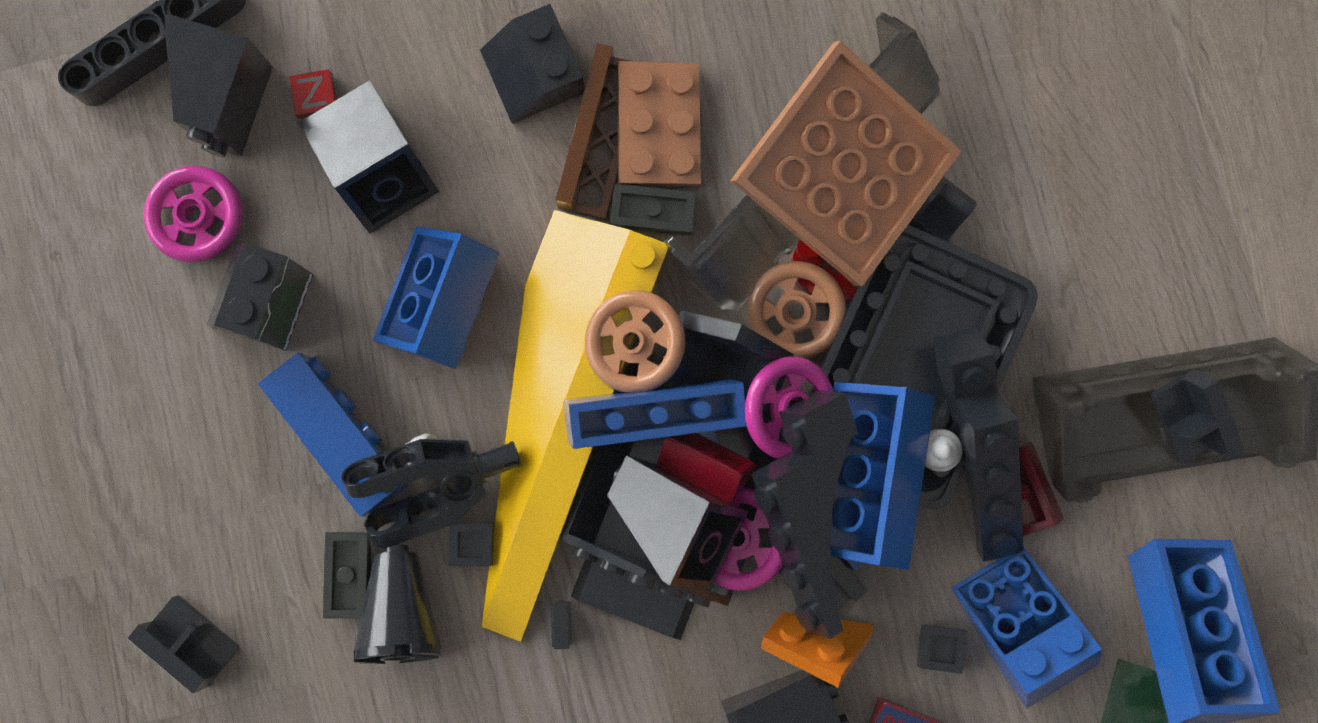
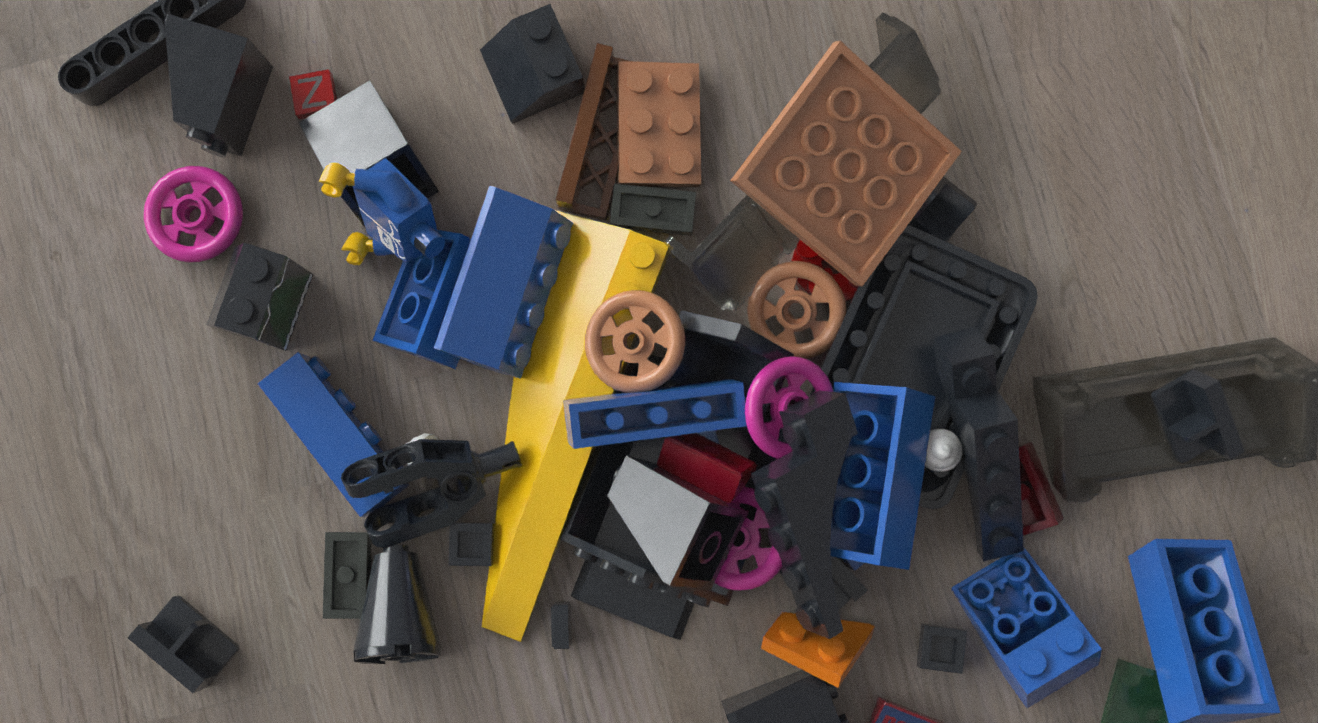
none -> blue torso [319,158,445,265]
none -> blue slope [434,186,573,379]

